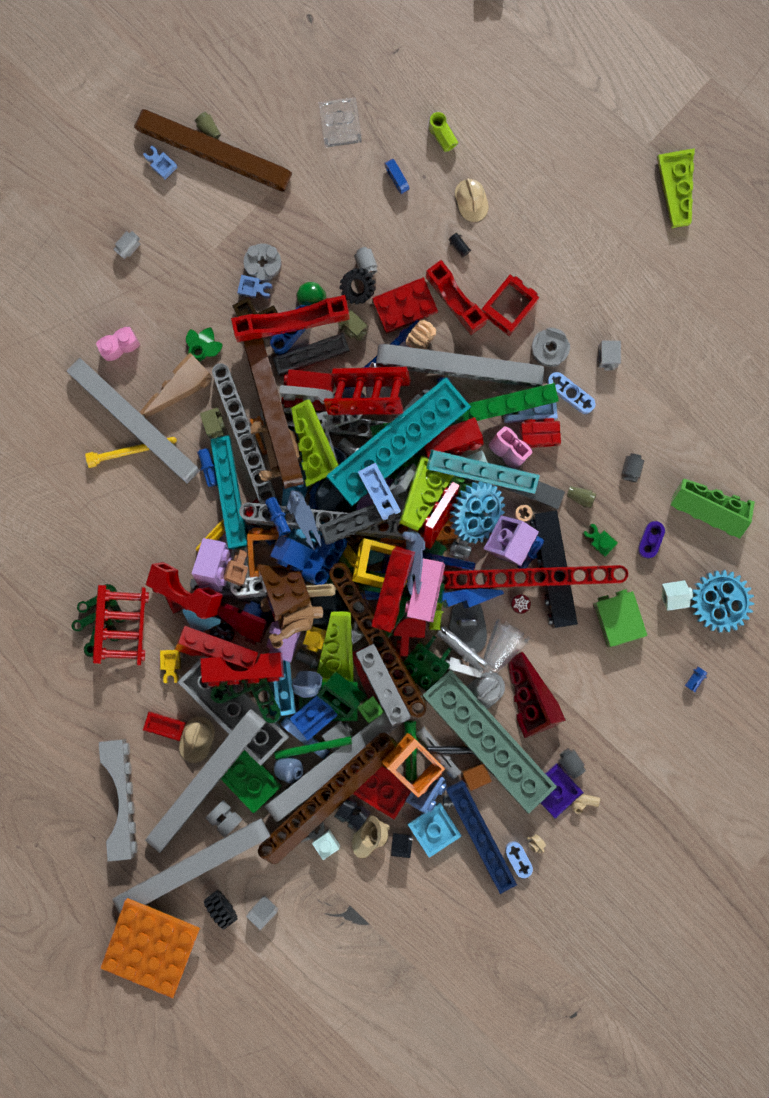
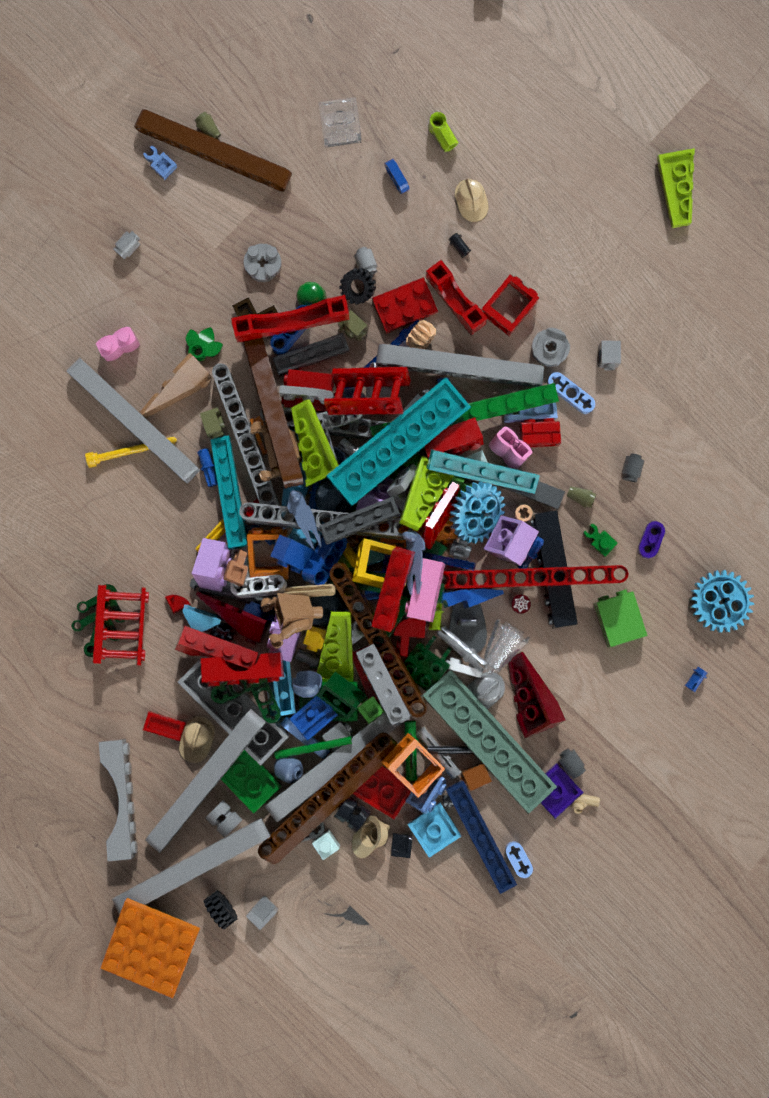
red arch [145,562,223,619] -> none
yellow plate [160,650,181,683] -> none
medium blue plate [237,275,272,299] -> none
reddish brown wing [257,564,310,621] -> none
blue axle [266,497,291,536] -> none
light blue plate [358,463,401,521] -> none
tan plate [527,834,546,854] -> none
light aqua brick [662,580,693,611] -> none
bright green wedge [670,478,755,539] -> none

